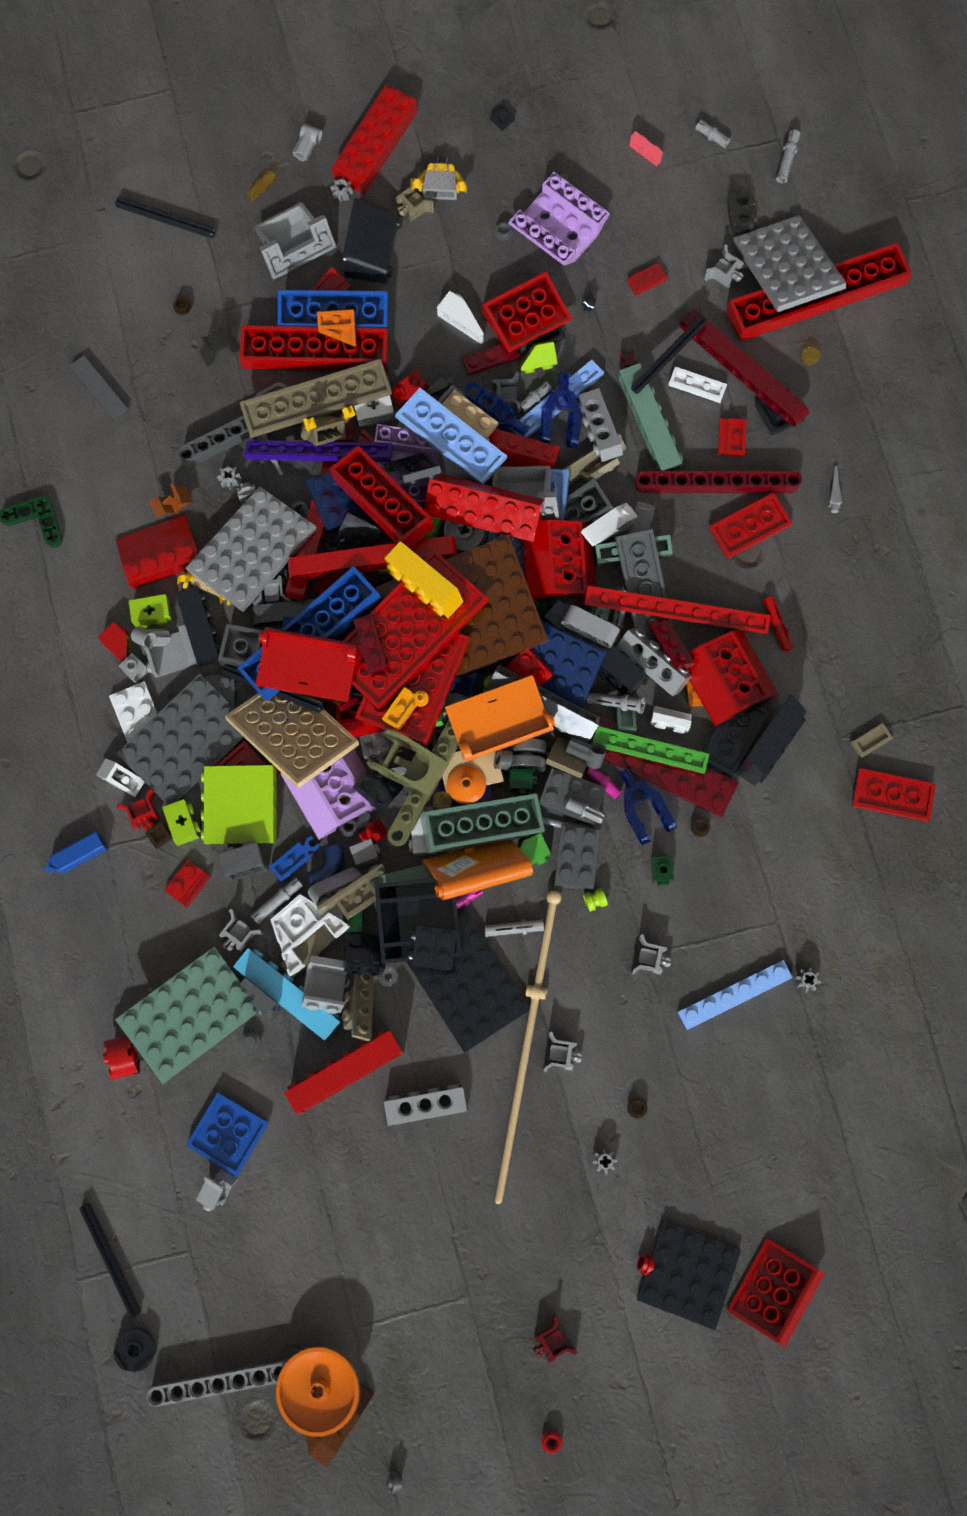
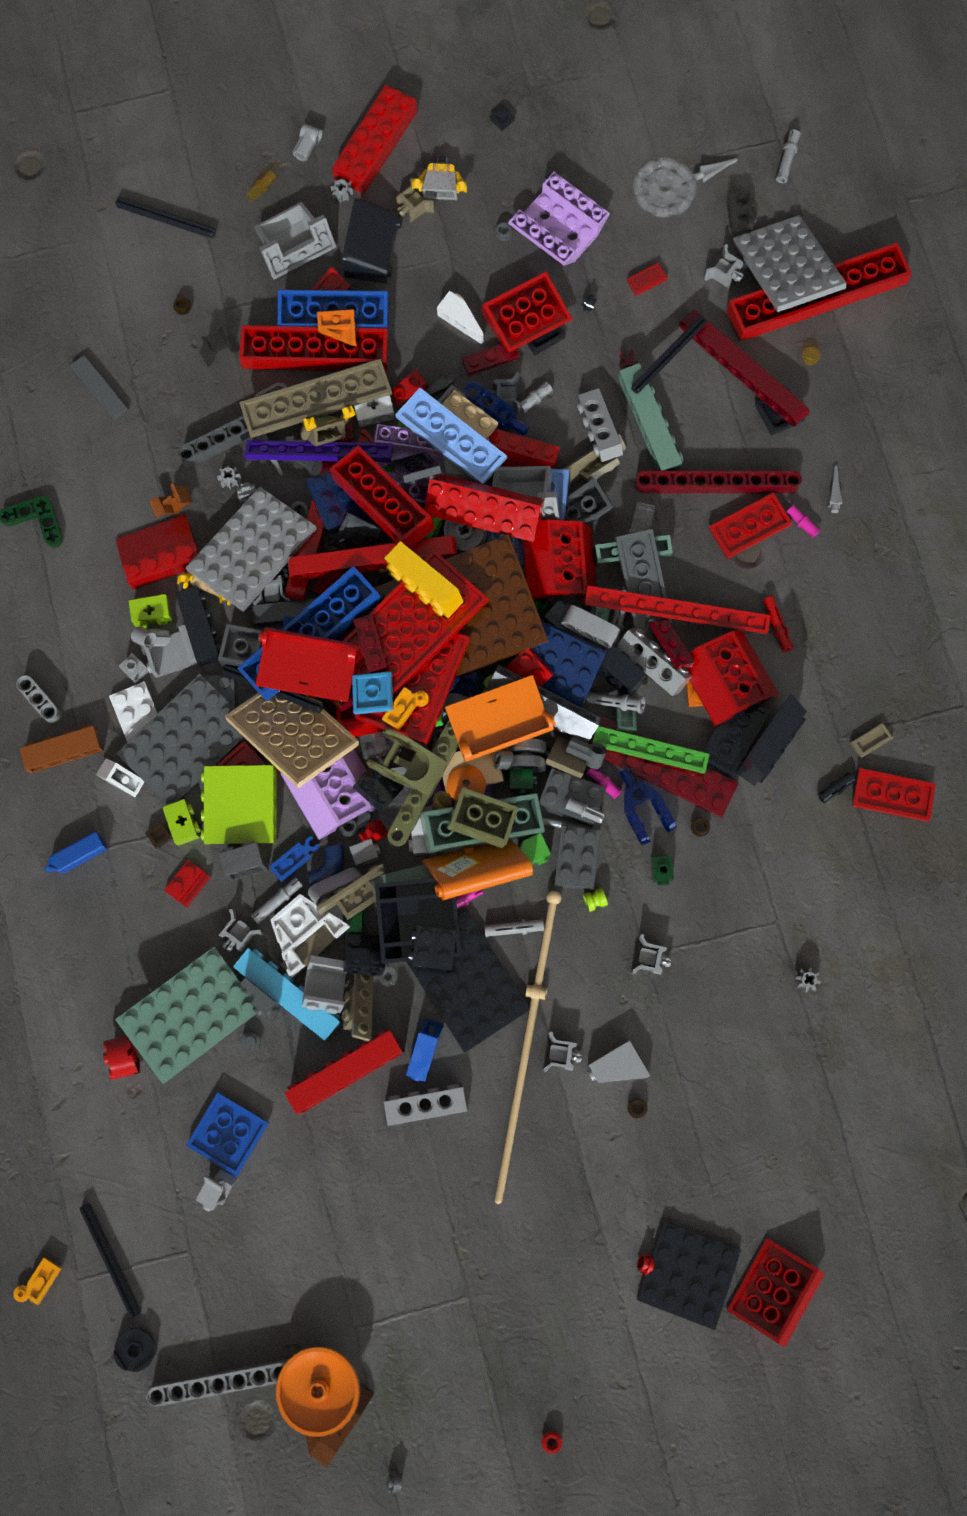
red slope [97,622,131,663] -> none
red piece [117,789,160,831] -> none
light blue plate [510,360,604,438] -> none
lime slope [519,341,557,373] -> none
dark red piece [533,1315,577,1363] -> none
clear blue piece [539,372,581,448] -> none
white slope [581,503,638,546] -> none
light grey gear [592,1149,618,1175] -> none
coral plate [630,131,663,166] -> none
white bracket [650,706,691,734] -> none
white plate [669,367,727,403] -> none
light blue plate [678,960,793,1030] -> none
light grey pin [695,119,731,149] -> none
red plate [717,418,747,457] -> none
none -> light orange hinge [14,1257,62,1305]
none -> light grey beam [16,675,62,724]
none -> dark orange brick [19,725,104,774]
none -> dark azure tile [352,671,393,714]
none -> blue slope [406,1018,444,1082]
none -> olive brick [446,787,518,848]
none -> light grey slope [587,1041,650,1083]
none -> clear plate [633,158,697,218]
none -> light grey piece [694,158,738,183]
none -> dark pink pin [786,505,821,538]
none -> black pin [817,772,856,804]

